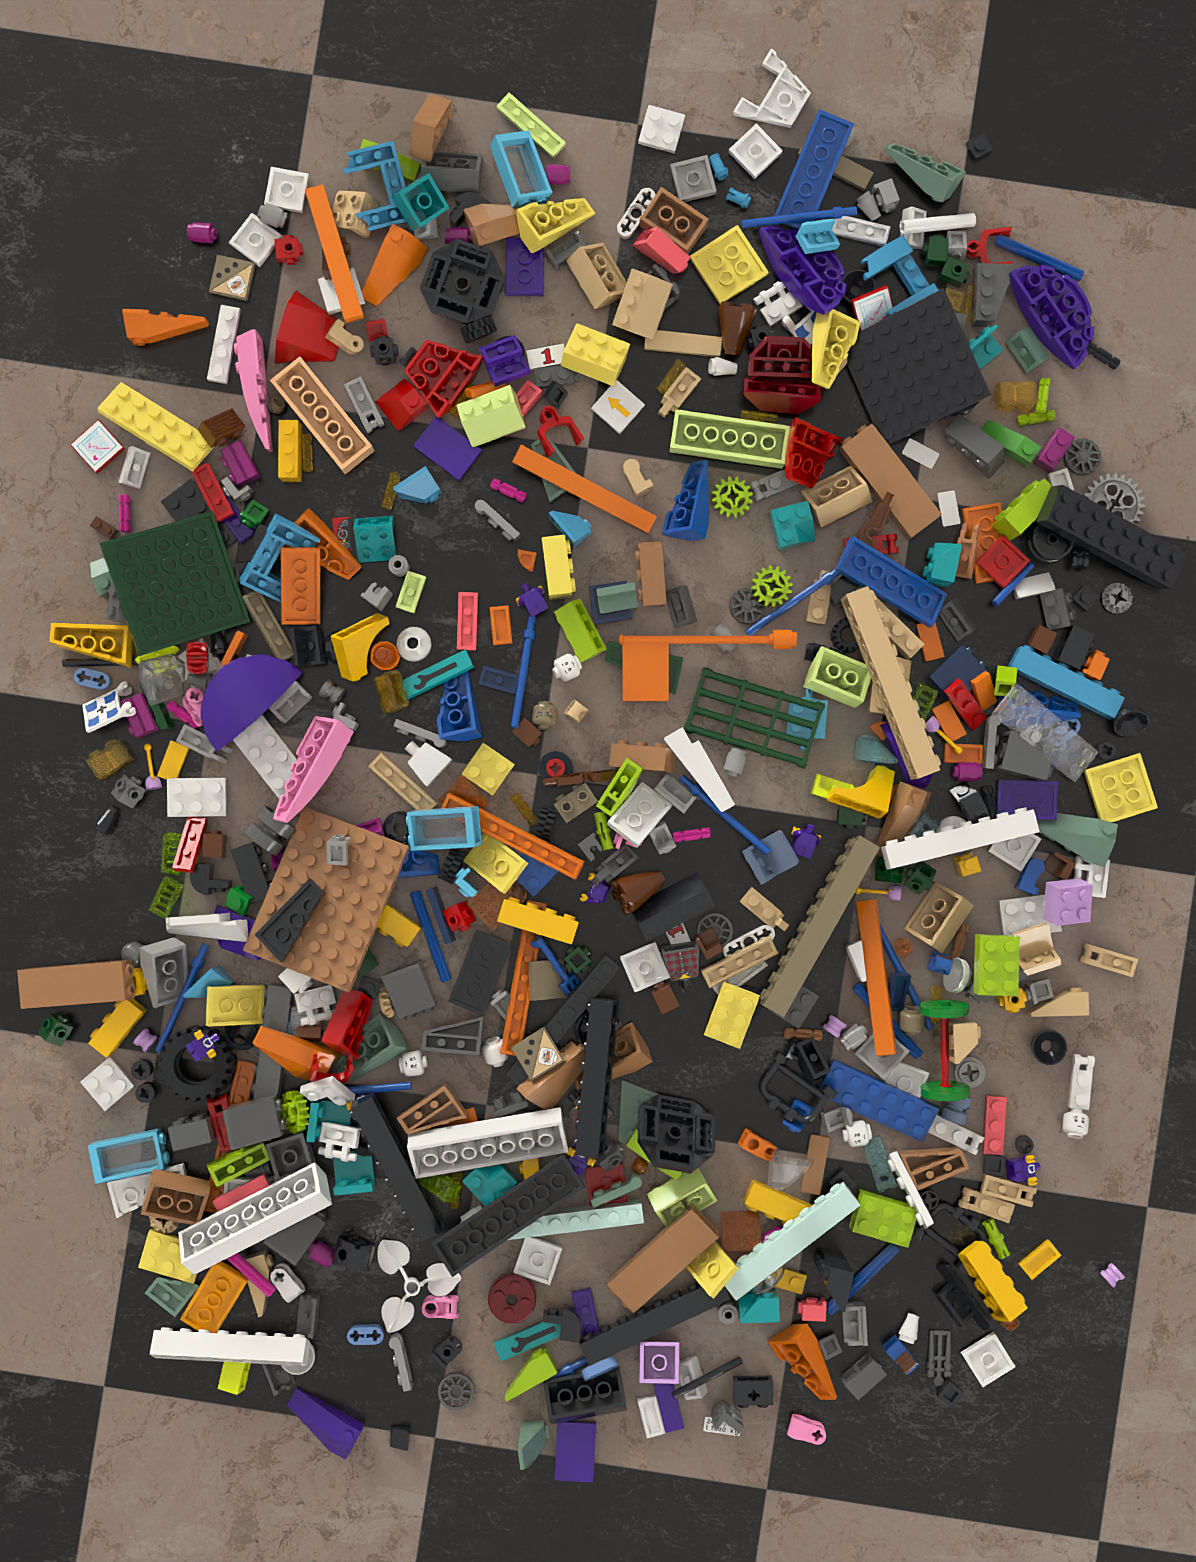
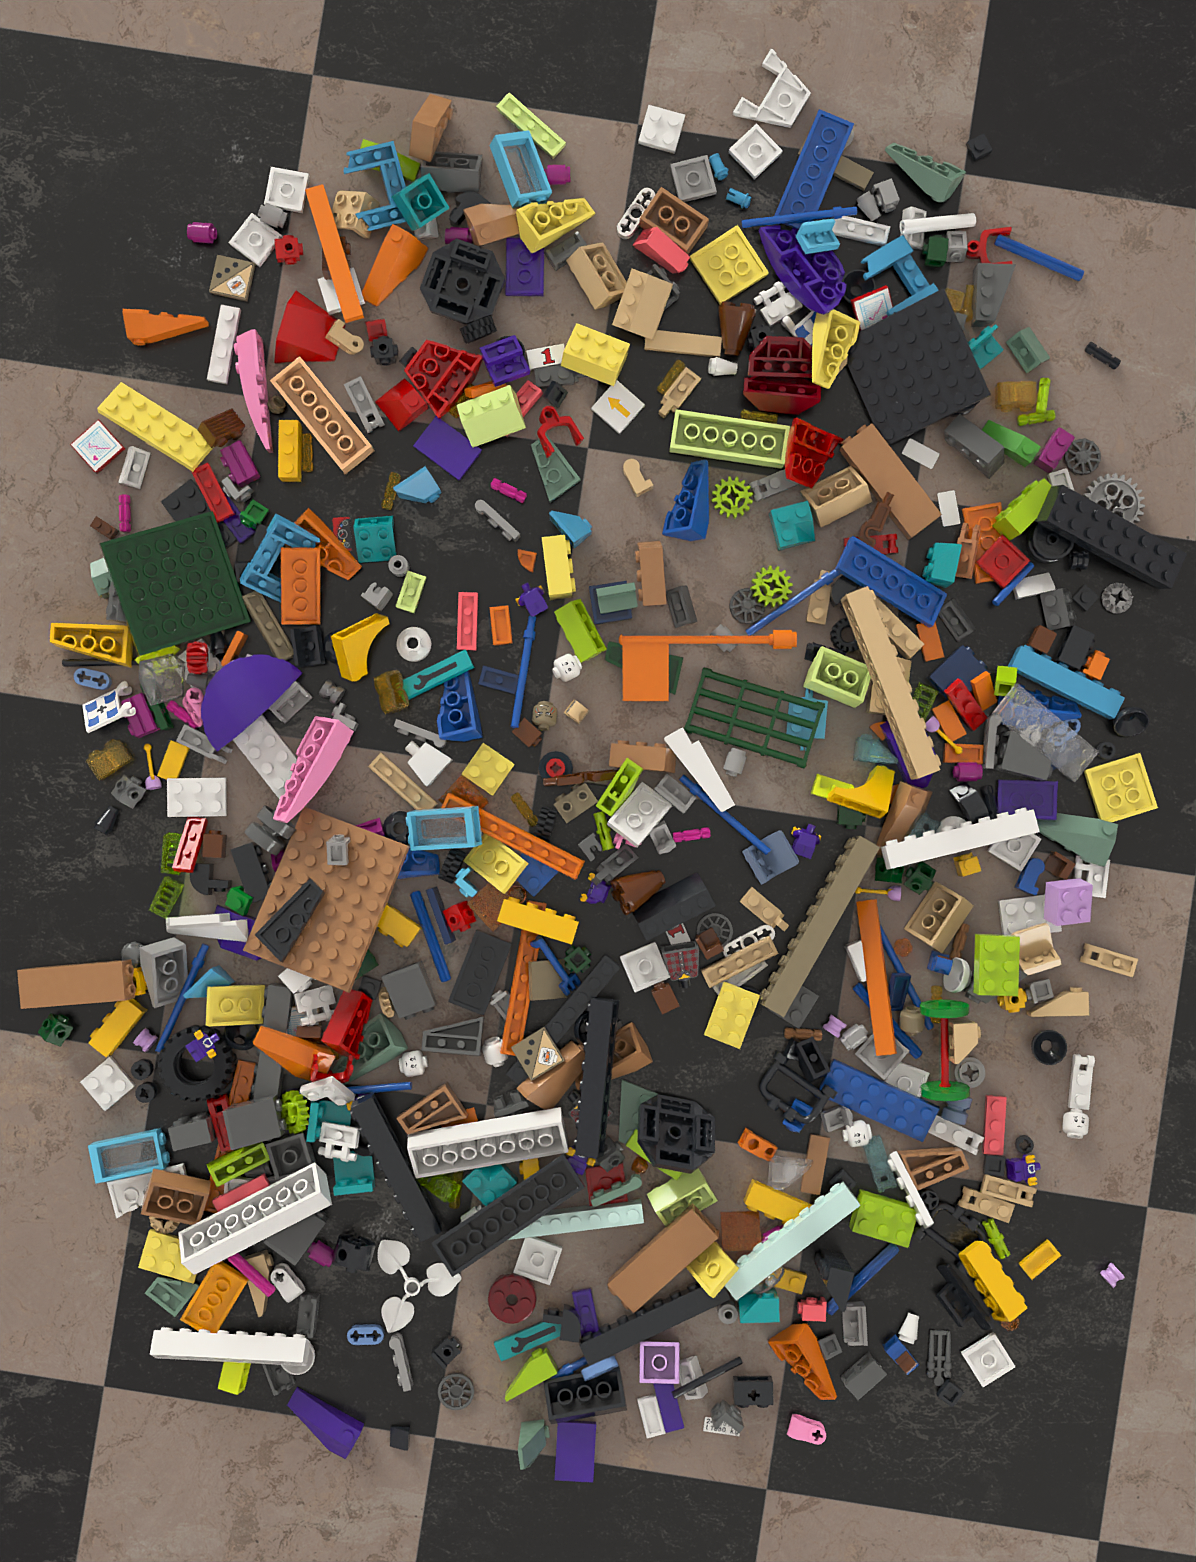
orange hair [369,641,400,670] -> none
bright pink piece [422,1295,459,1319] -> none
orange tile [512,445,657,534] -> none
dark green brick [938,256,970,288] -> none
dark purple brick [1009,265,1094,369] -> none

